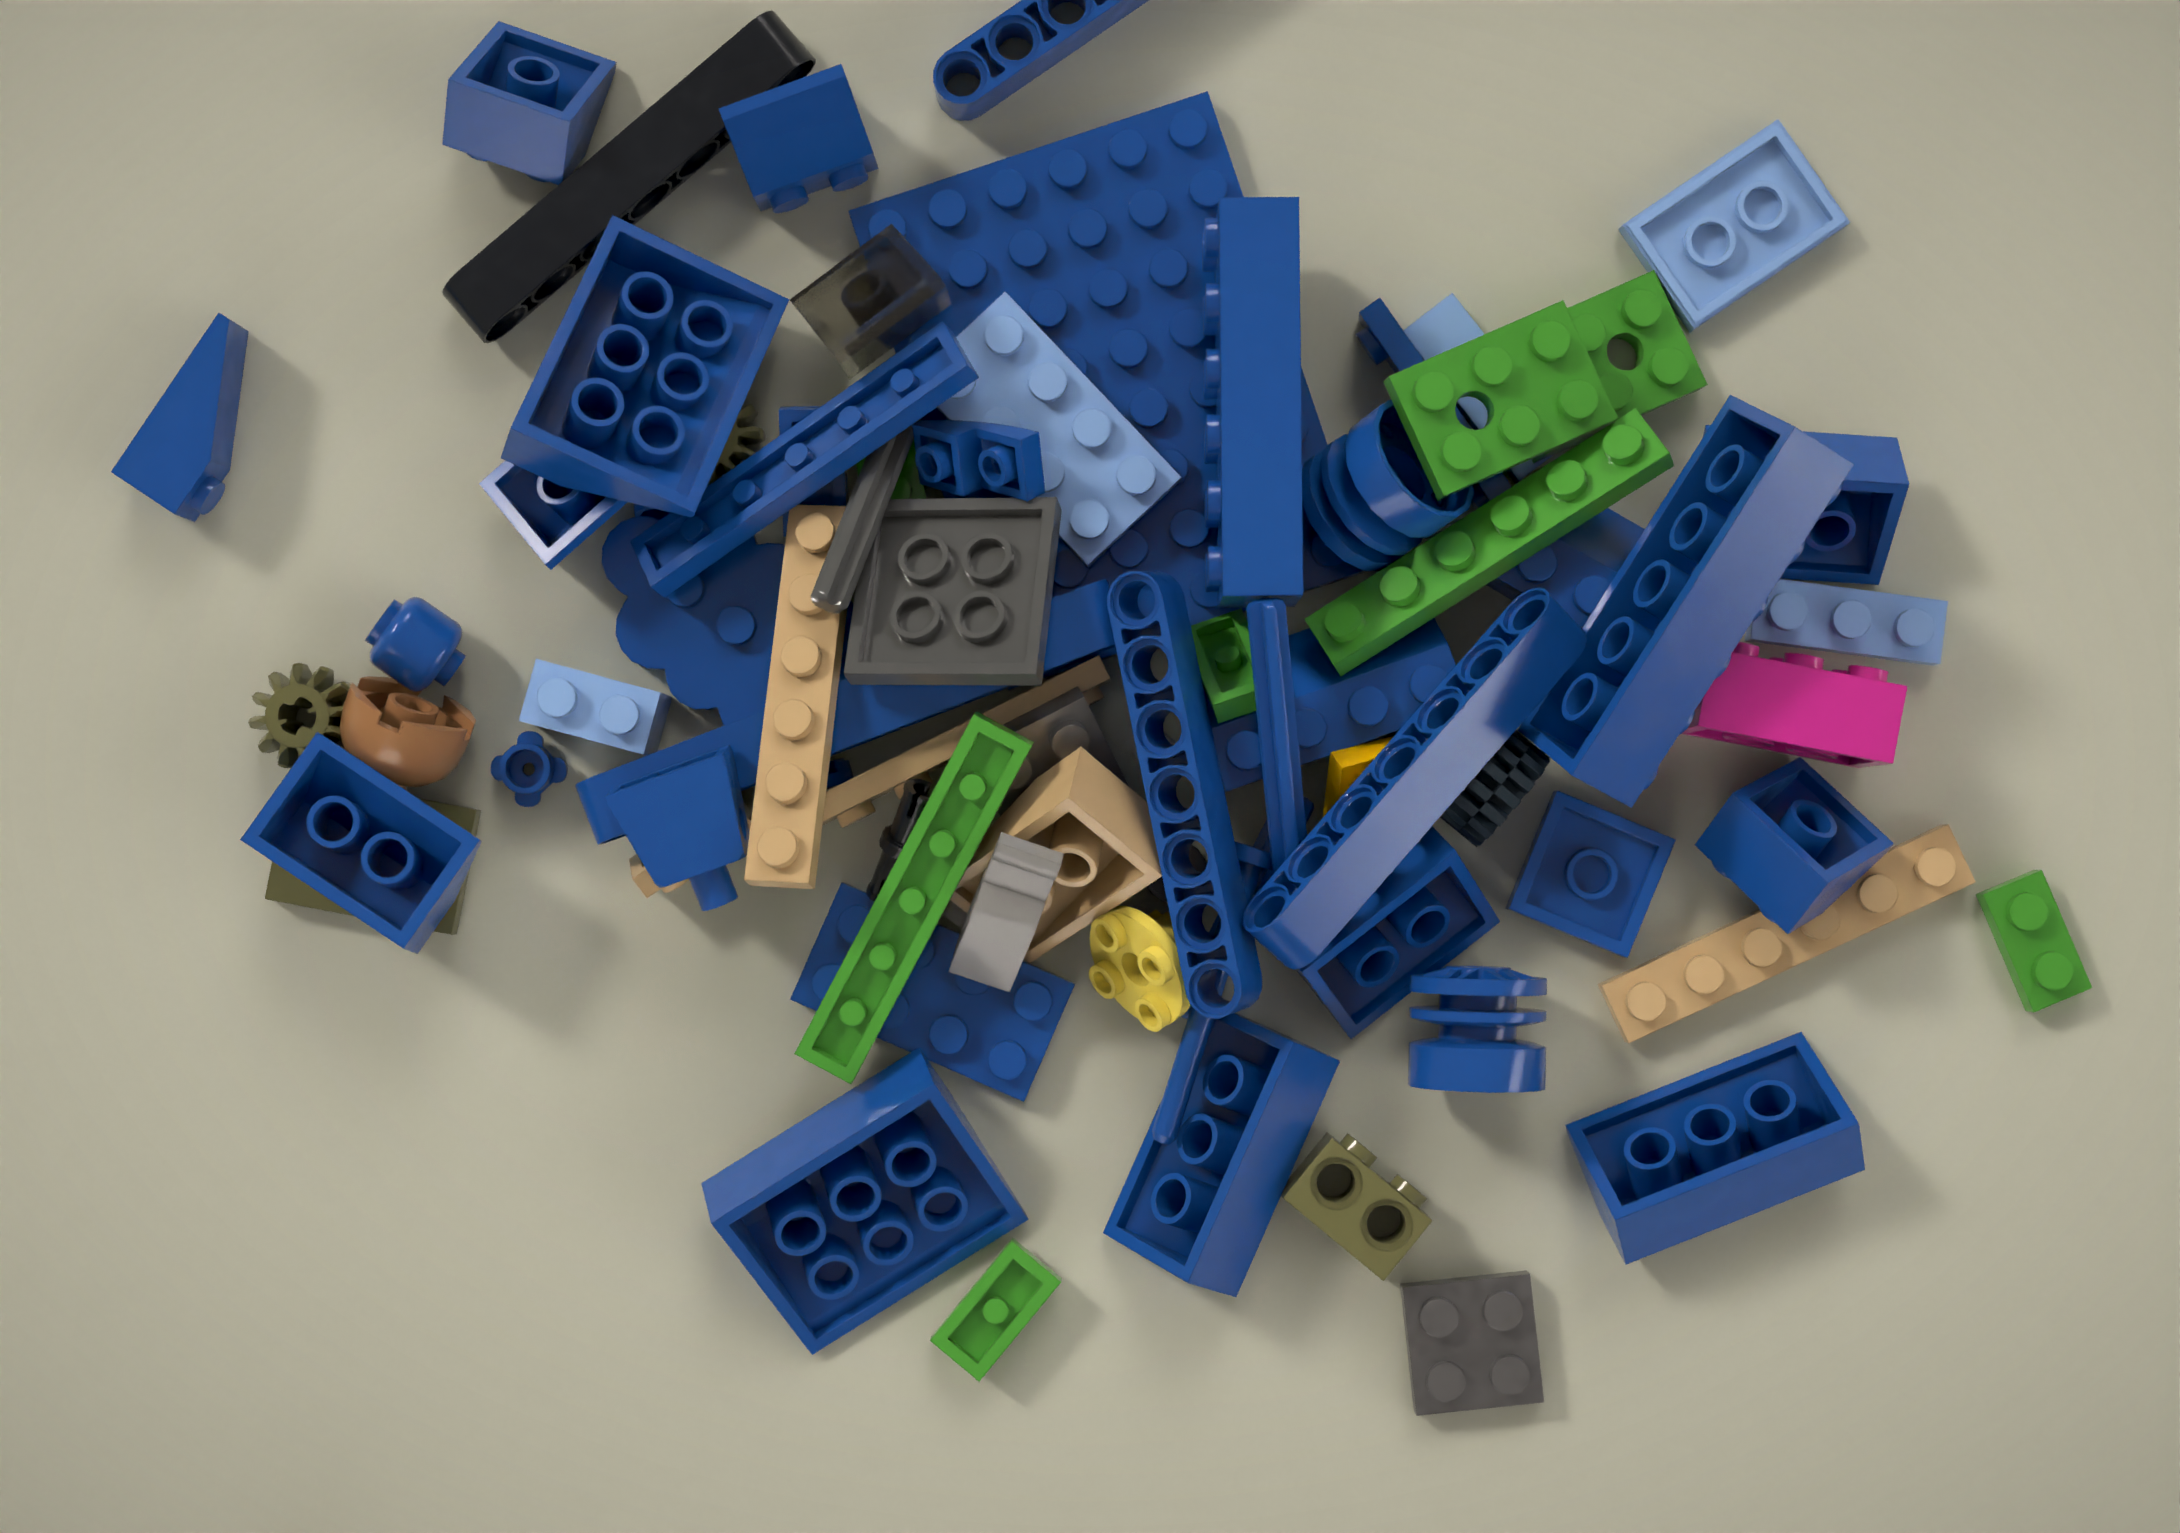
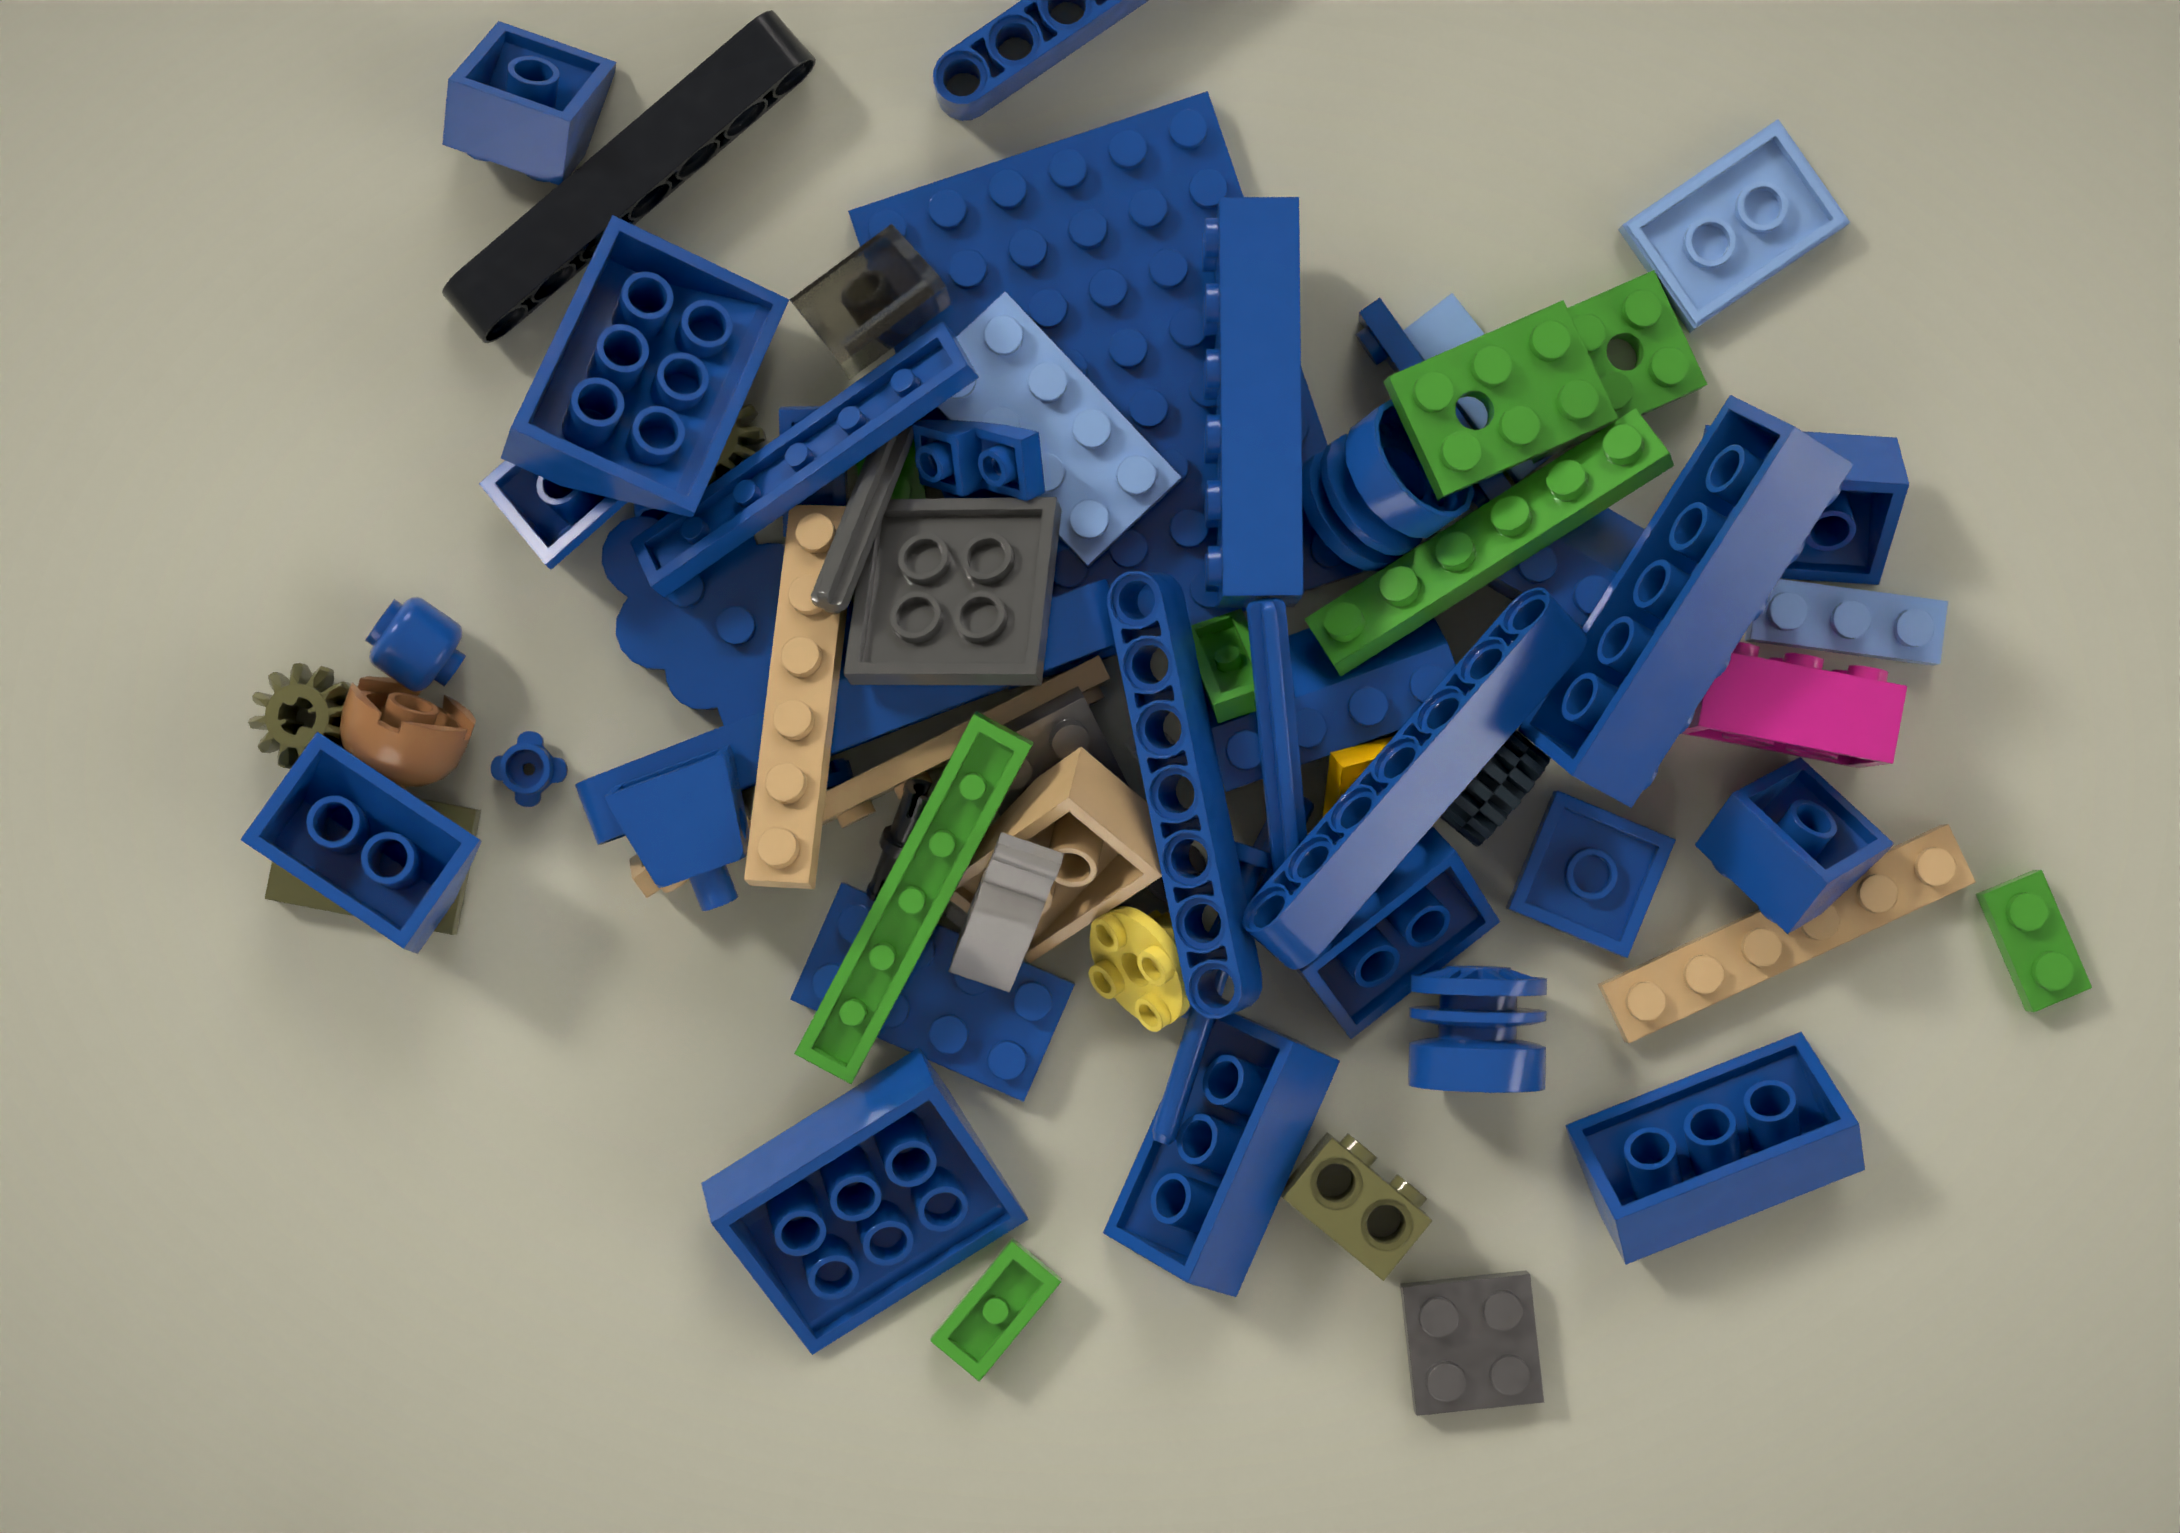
blue slope [111,313,249,522] -> none
light blue brick [519,659,672,756] -> none
blue slope [718,64,879,213] -> none

